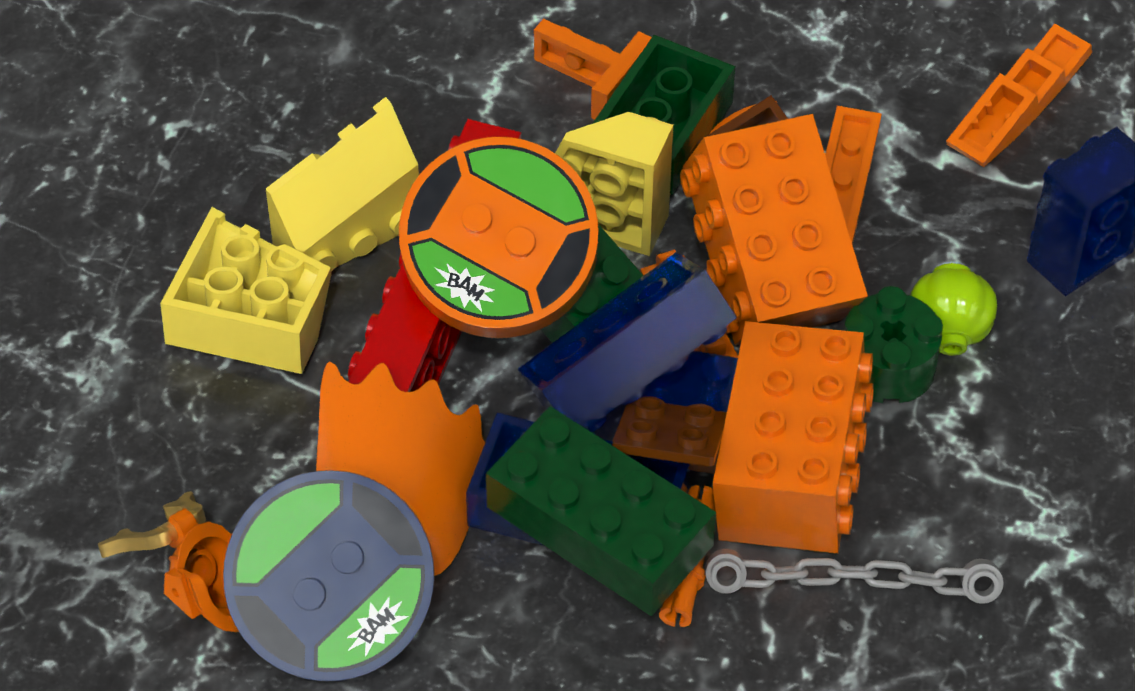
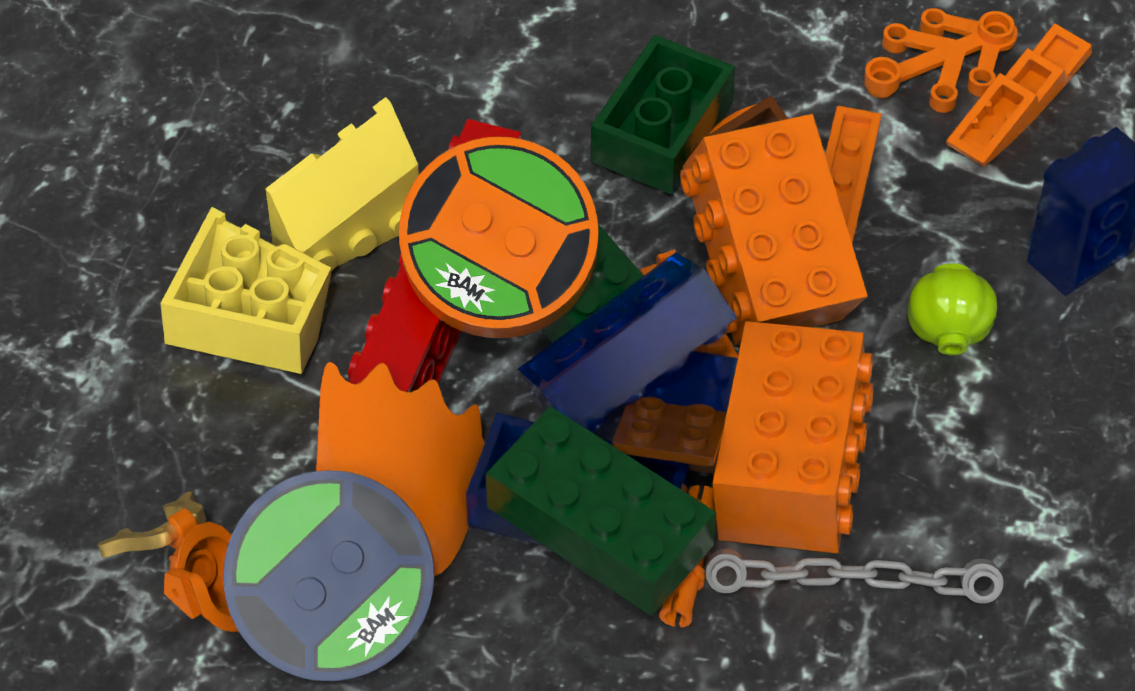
orange bracket [534,18,652,120] -> none
light yellow wedge [555,112,673,256] -> none
dark green brick [844,286,943,403] -> none
none -> orange plant [864,8,1018,113]

